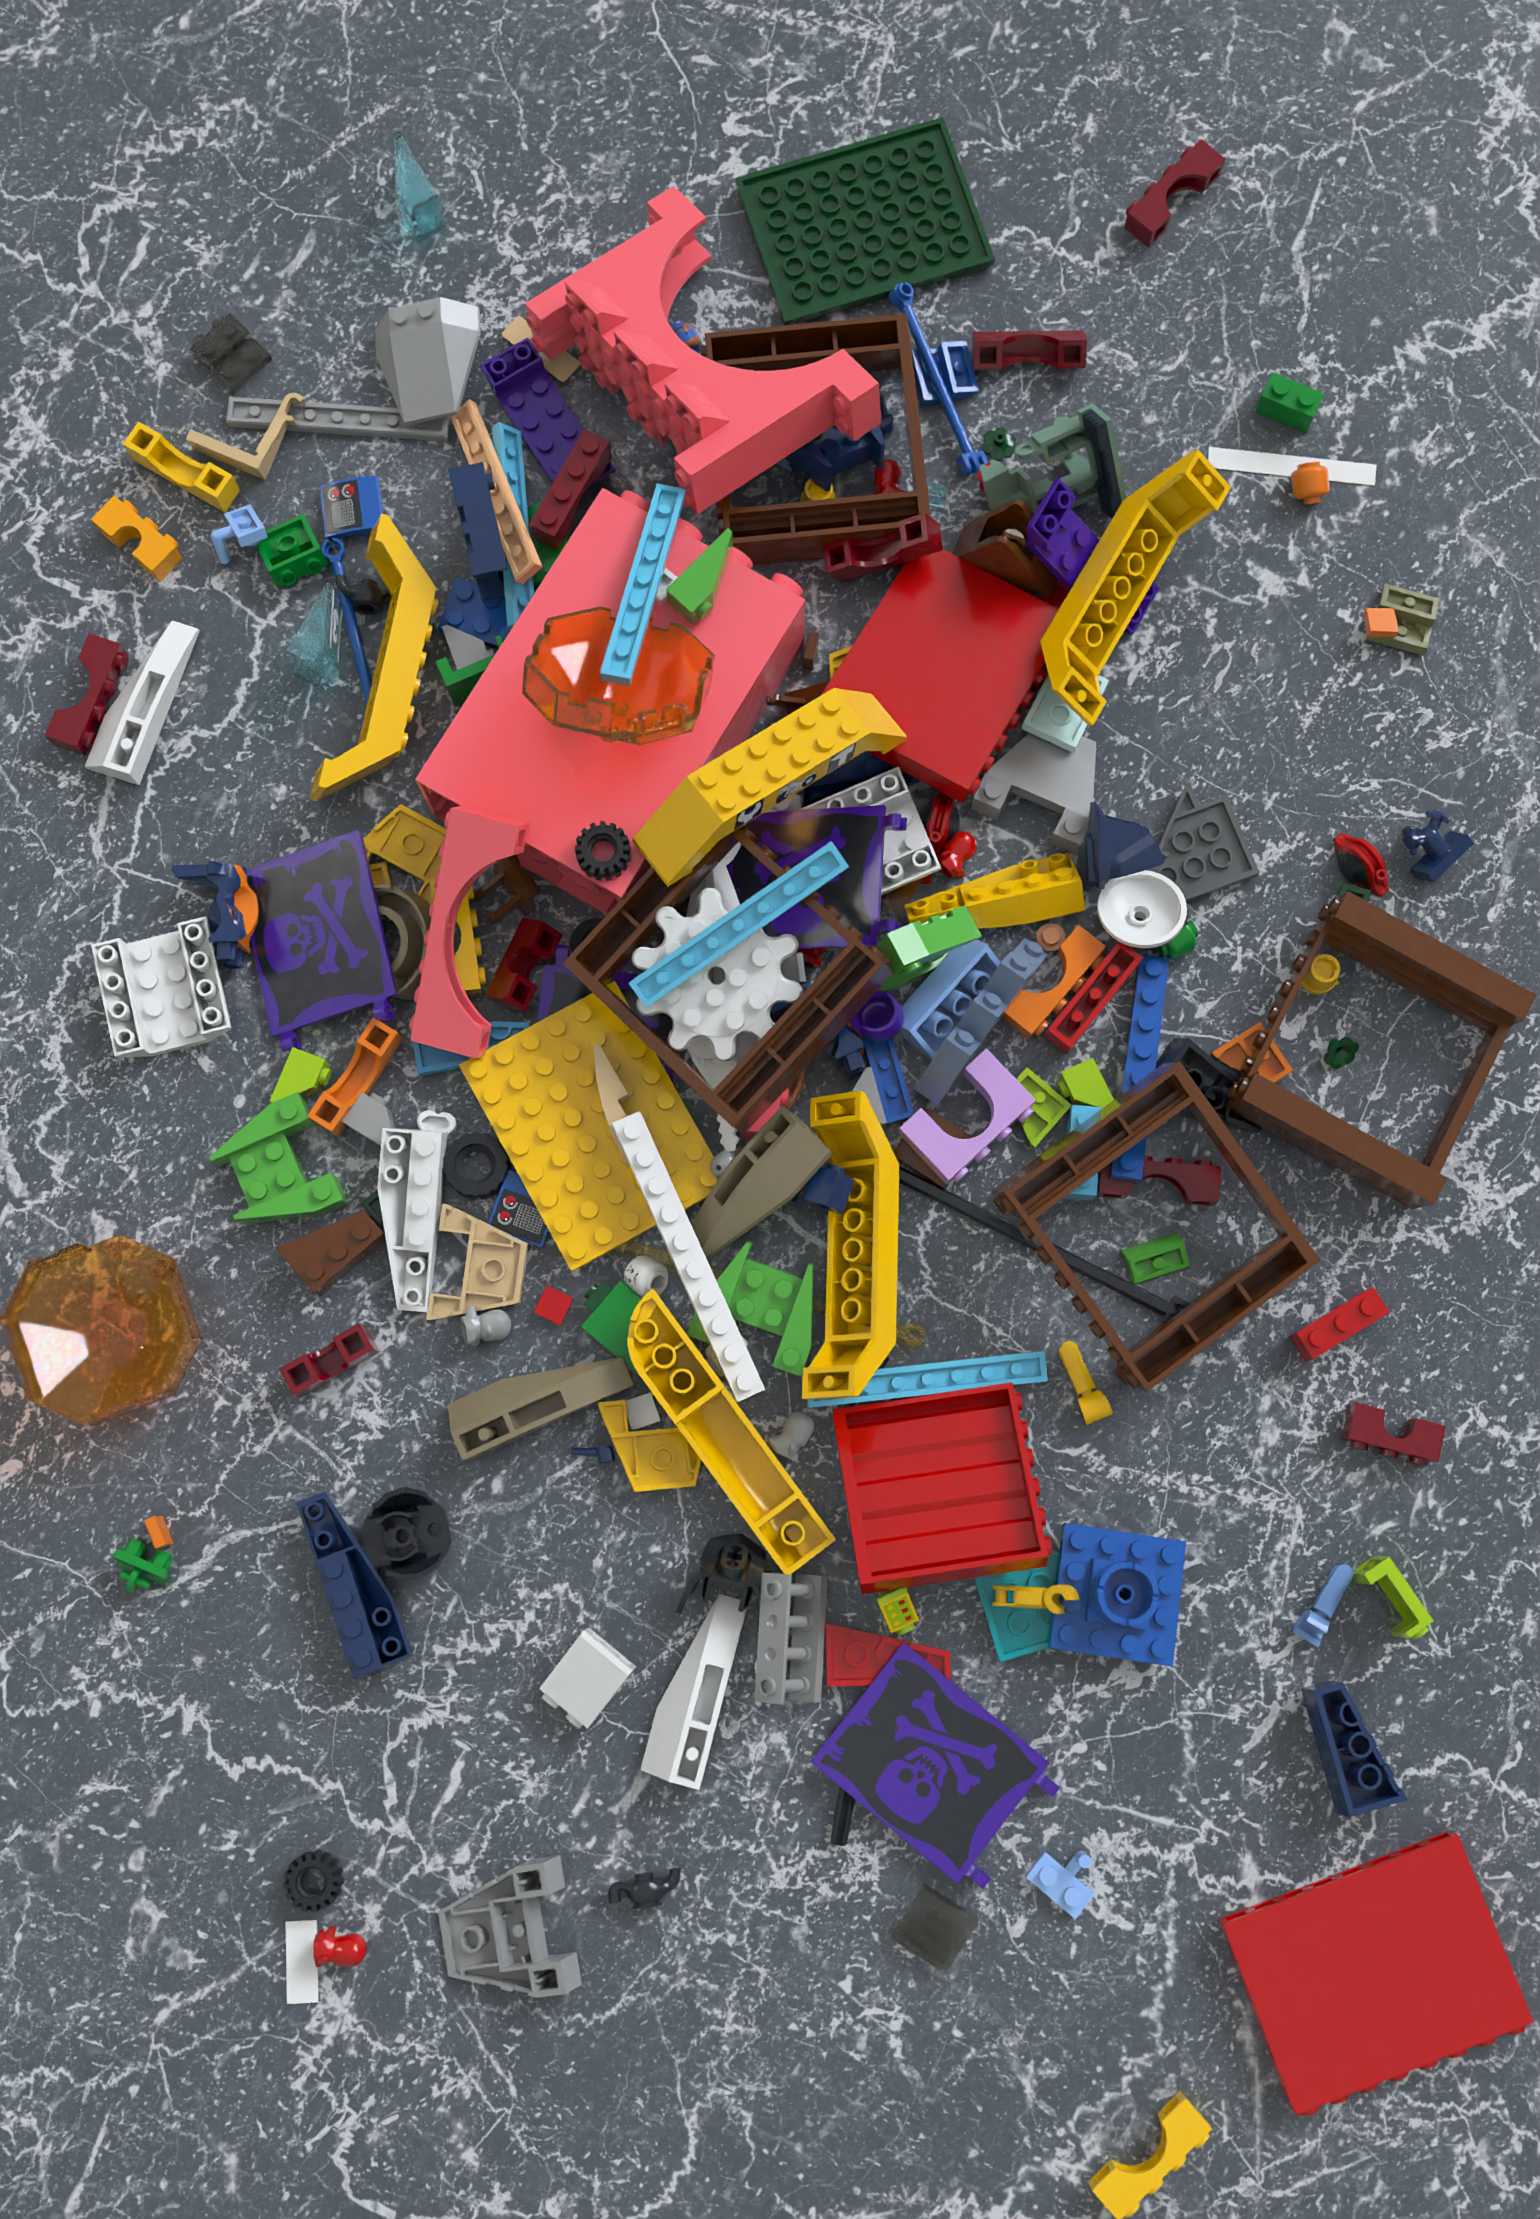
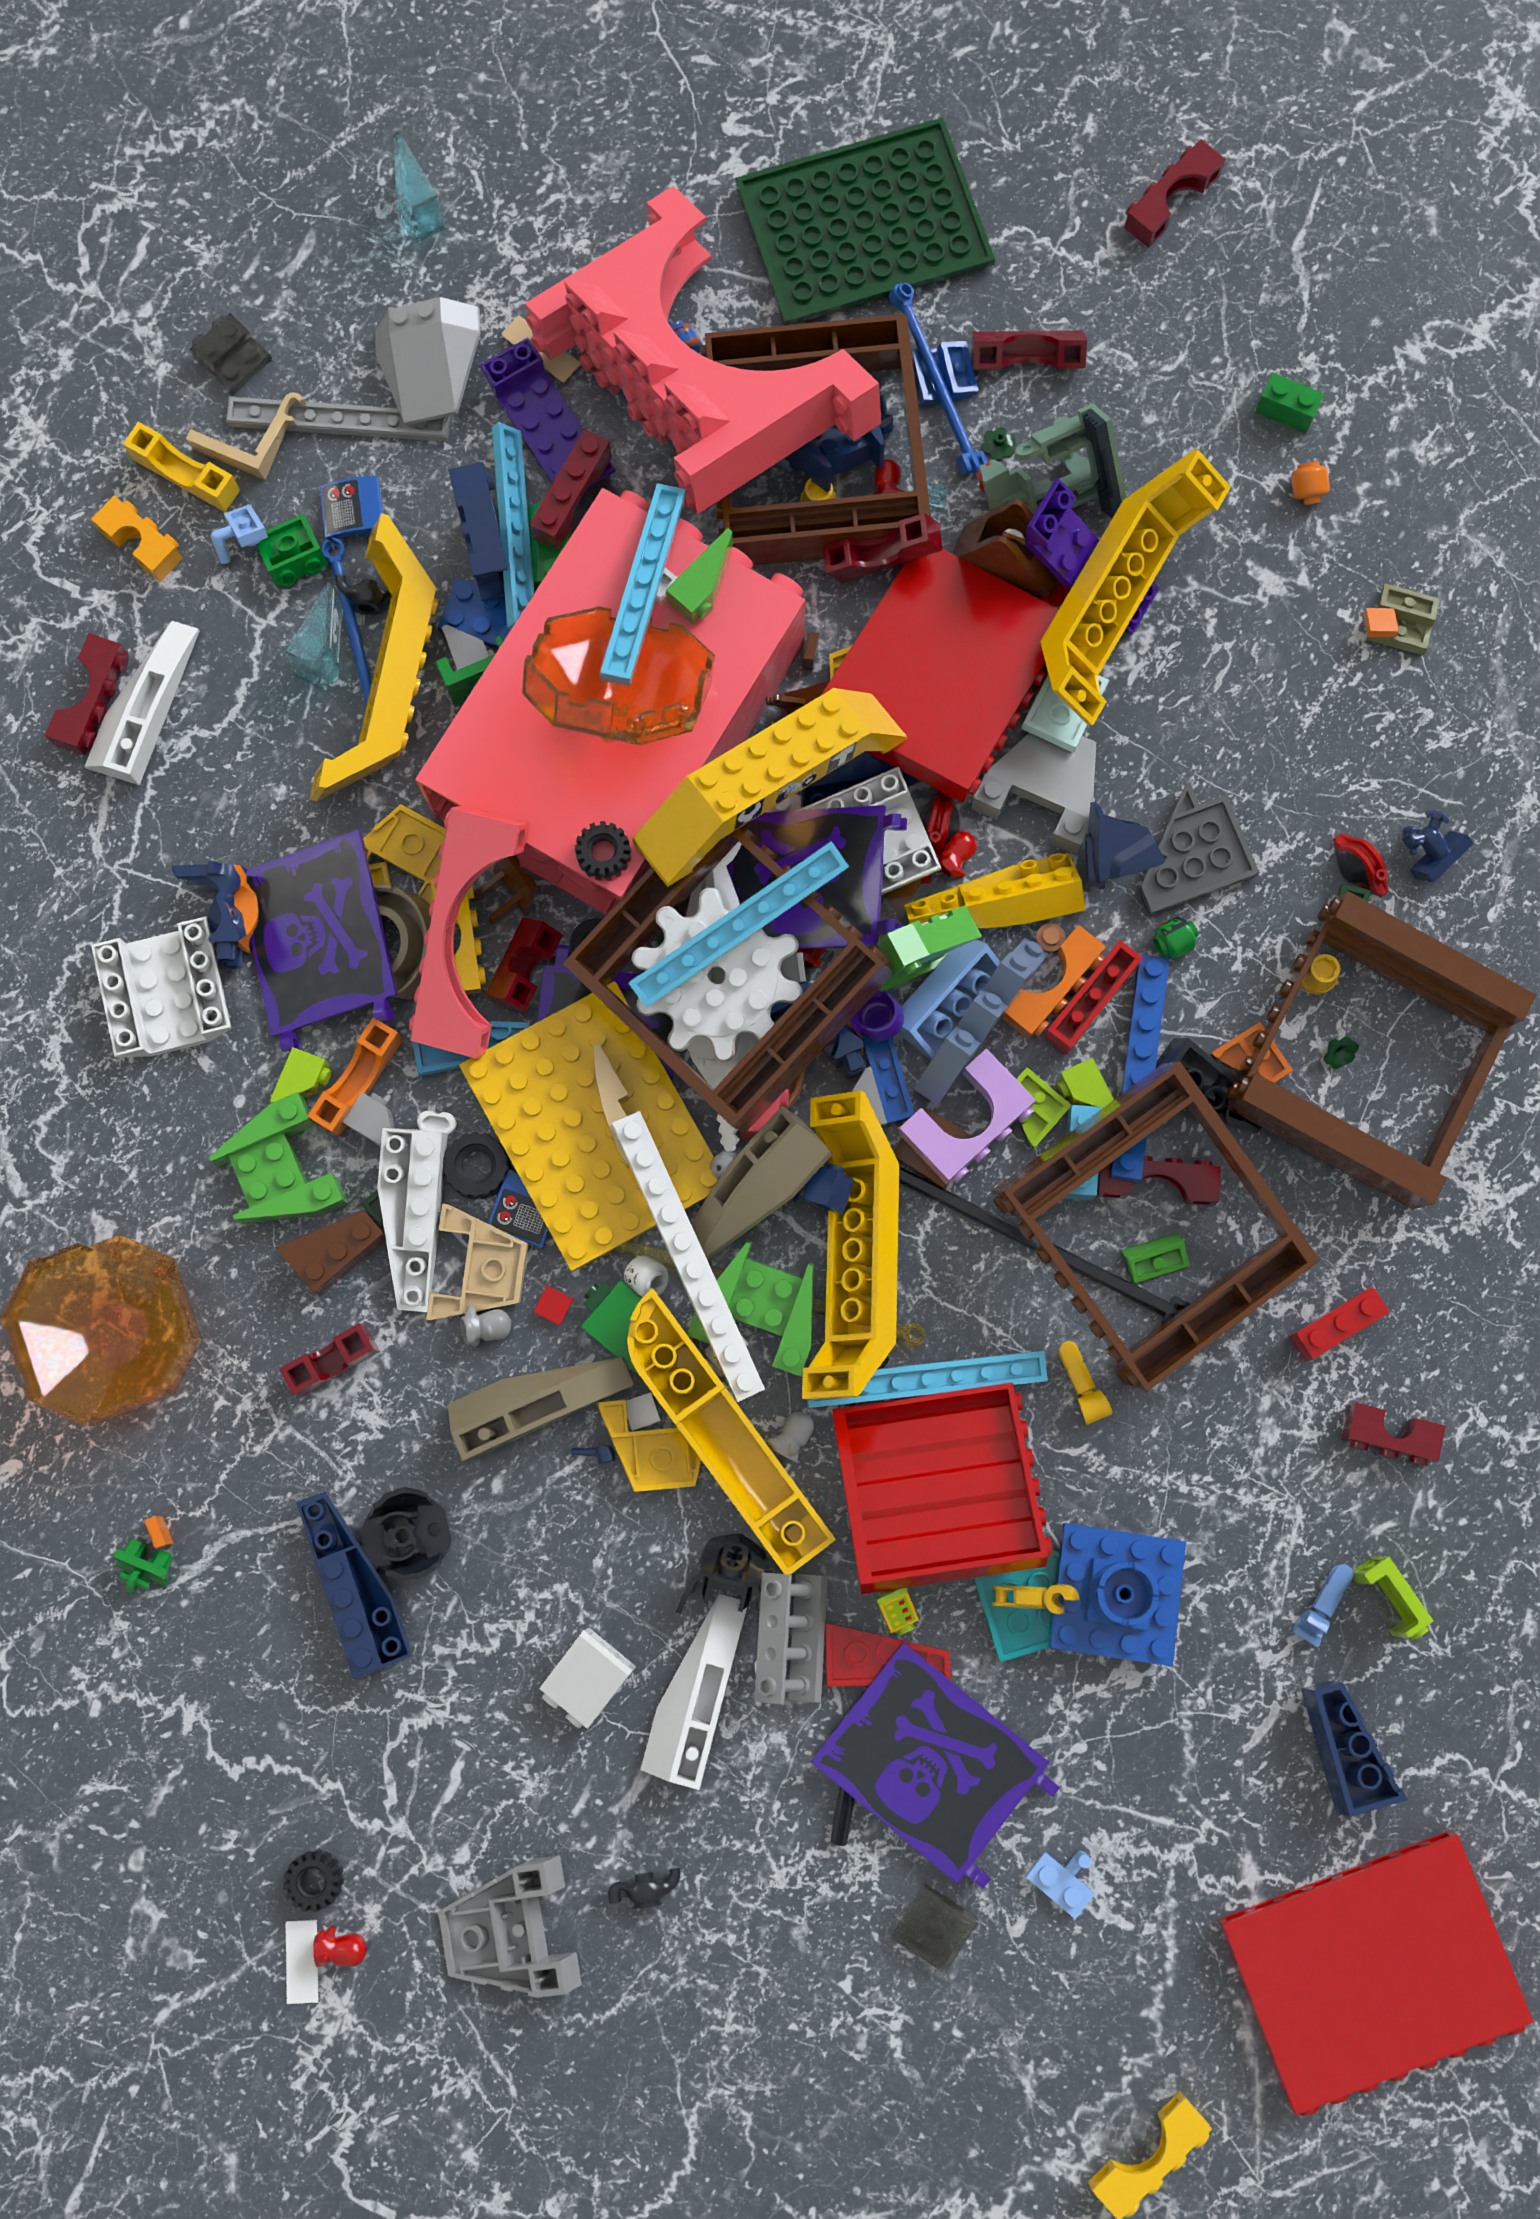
light nougat tile [450,399,543,585] -> none
white dish [1097,870,1187,948] -> none
white sticker [1208,447,1376,486] -> none

